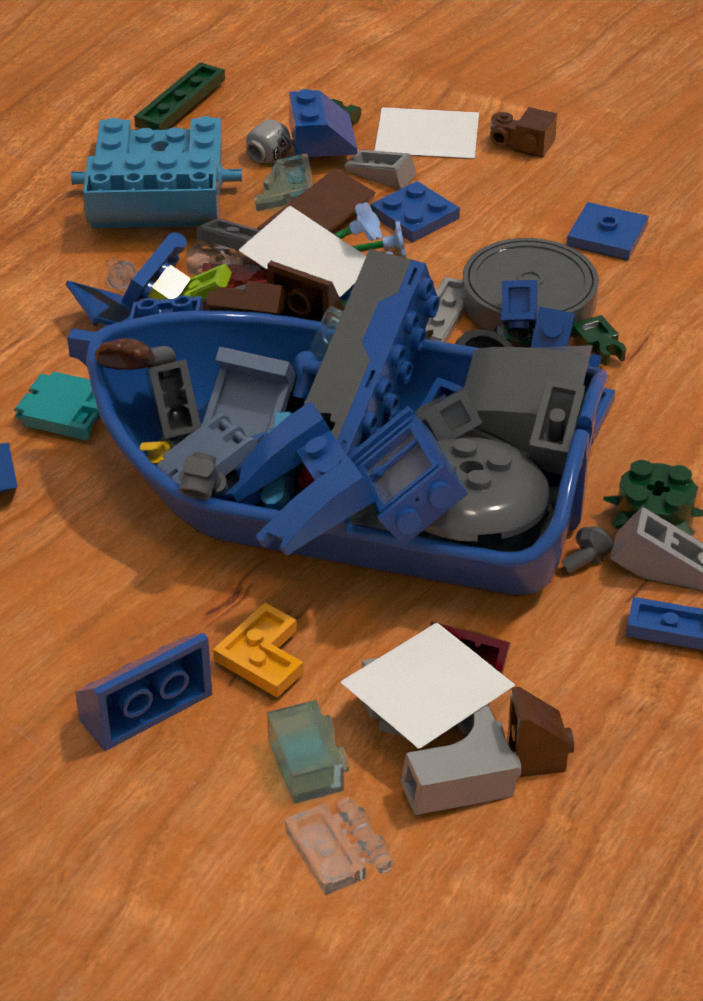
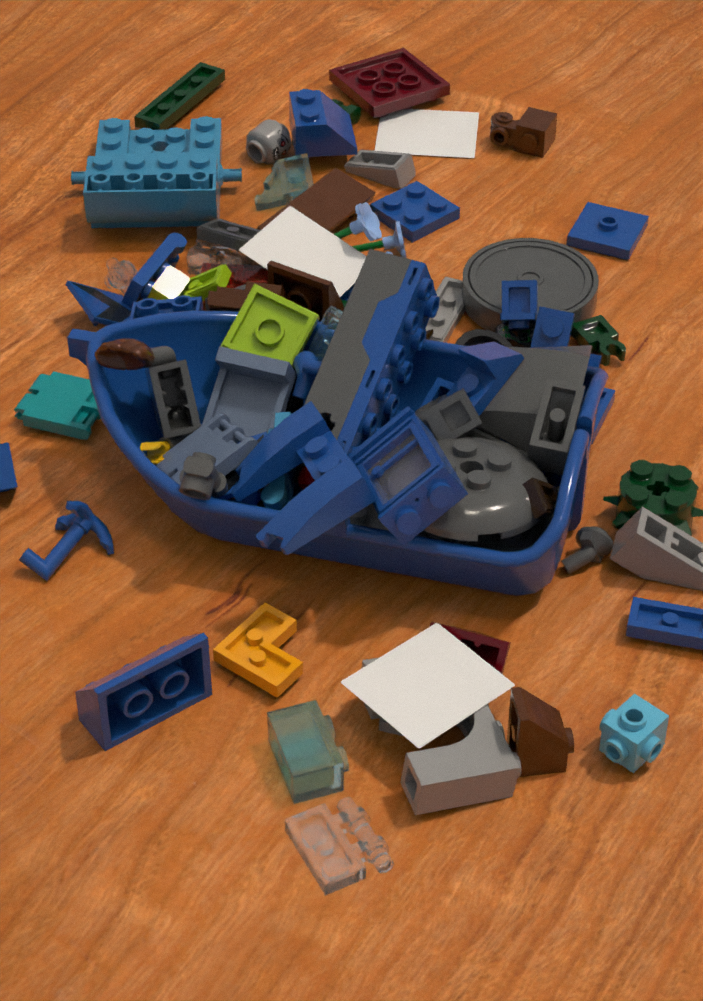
none -> blue piece [19,501,114,581]
none -> lime tile [220,283,320,367]
none -> dark red plate [329,48,450,118]
none -> blue slope [446,342,524,416]
none -> dark brown tile [522,477,558,520]
none -> medium azure brick [599,693,669,773]

